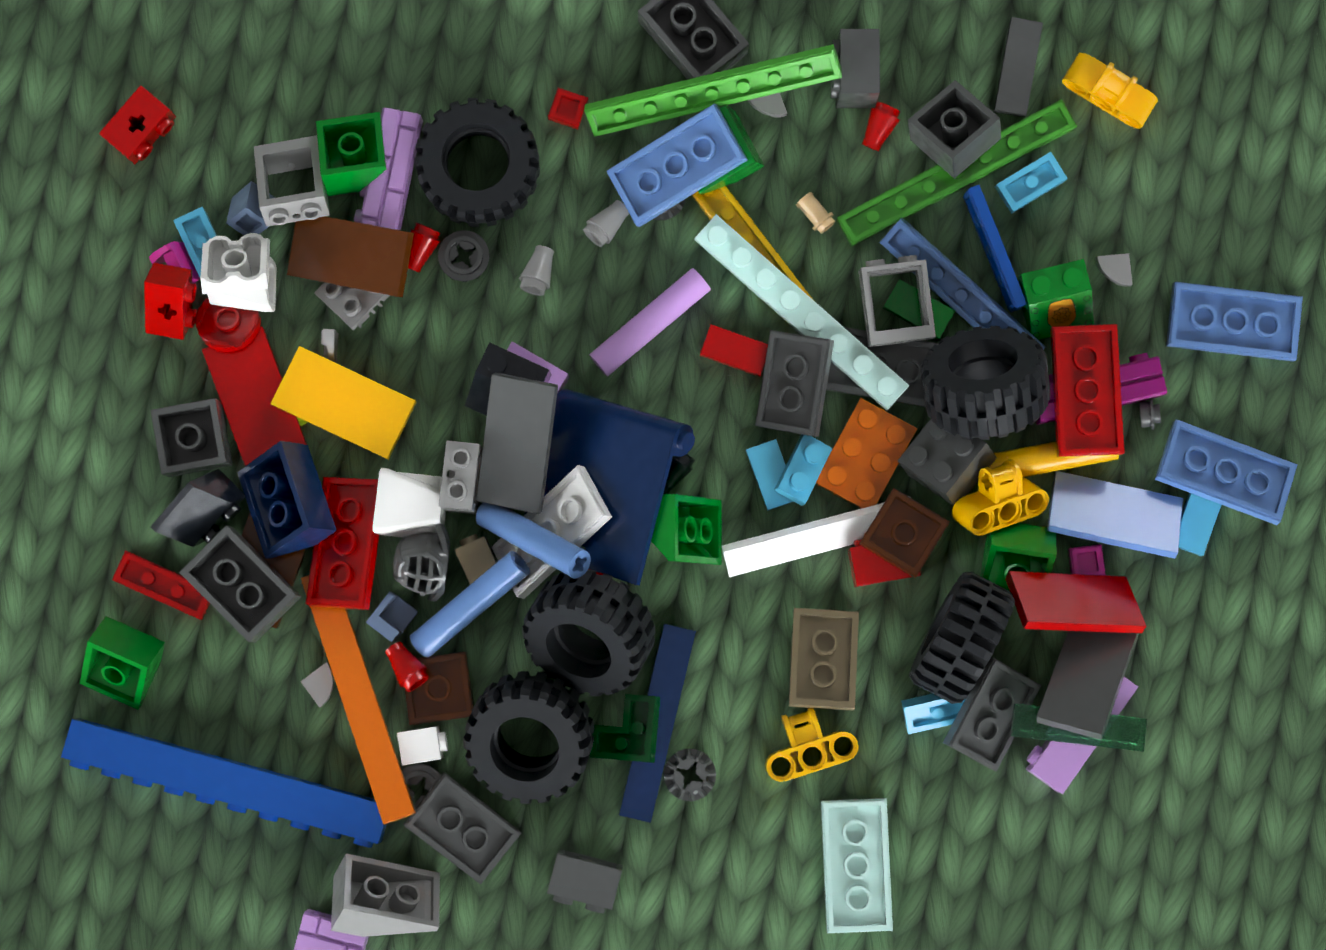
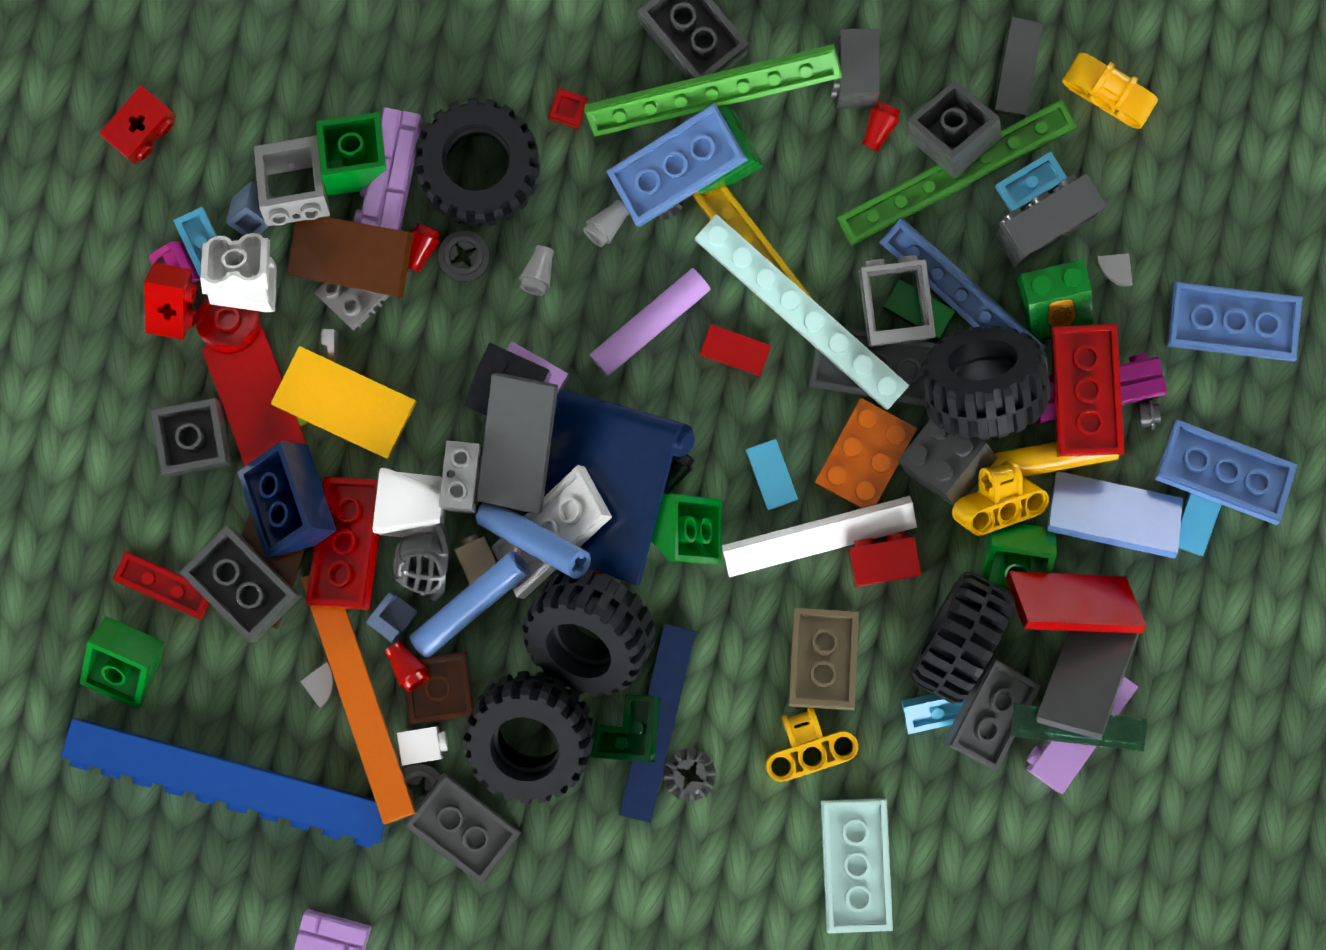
black slope [151,469,246,547] -> none
light grey slope [331,853,440,937] -> none
dark grey brick [547,849,623,913] -> none
light grey tile [748,93,787,118] -> none
dark grey tile [755,330,834,437] -> none
medium azure plate [774,434,832,506] -> none
tan pin [796,192,836,234] -> none
reddish brown tile [859,488,950,578] -> none
blue tile [963,185,1027,313] -> none
dark pink tile [1067,544,1106,575] -> none
none -> dark grey brick [994,173,1107,268]

